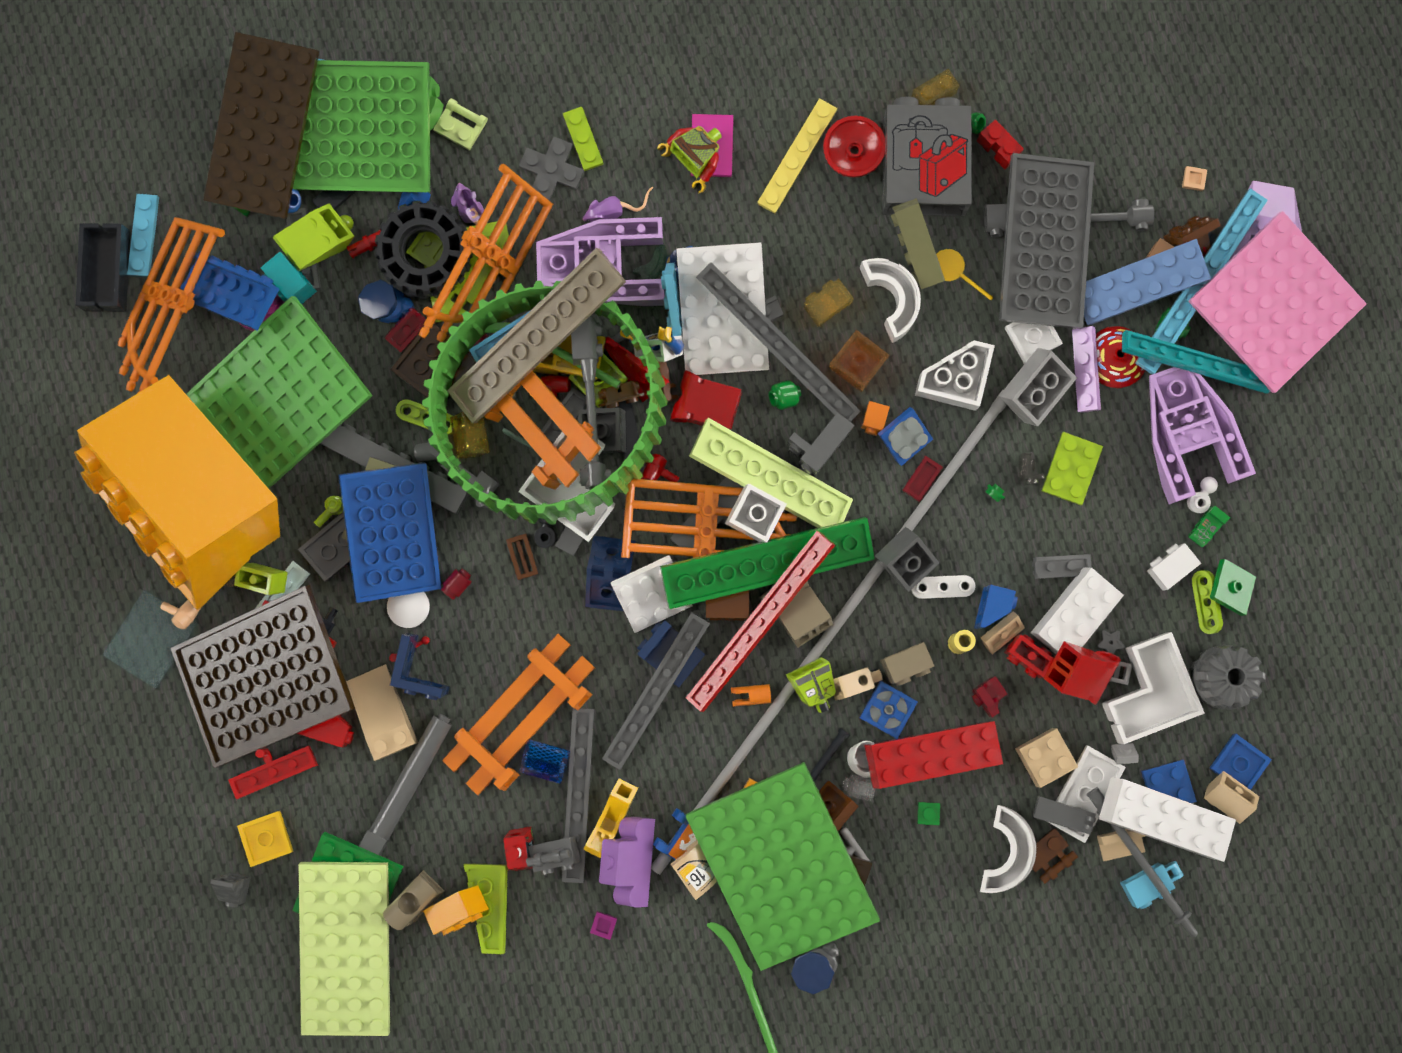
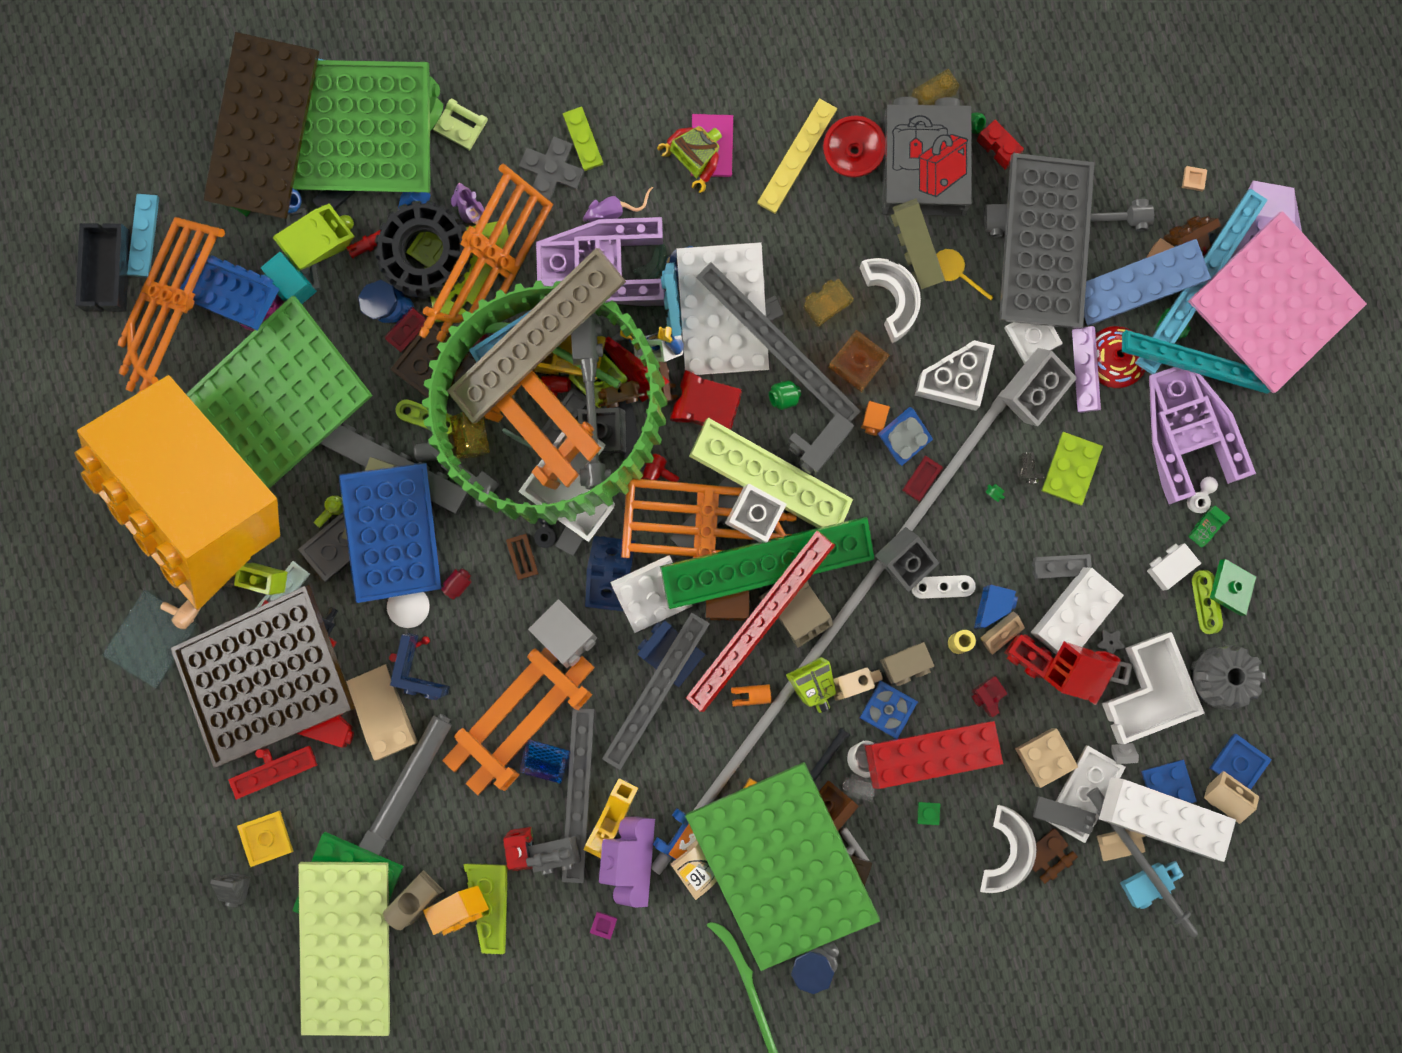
none -> light grey brick [528,599,597,668]

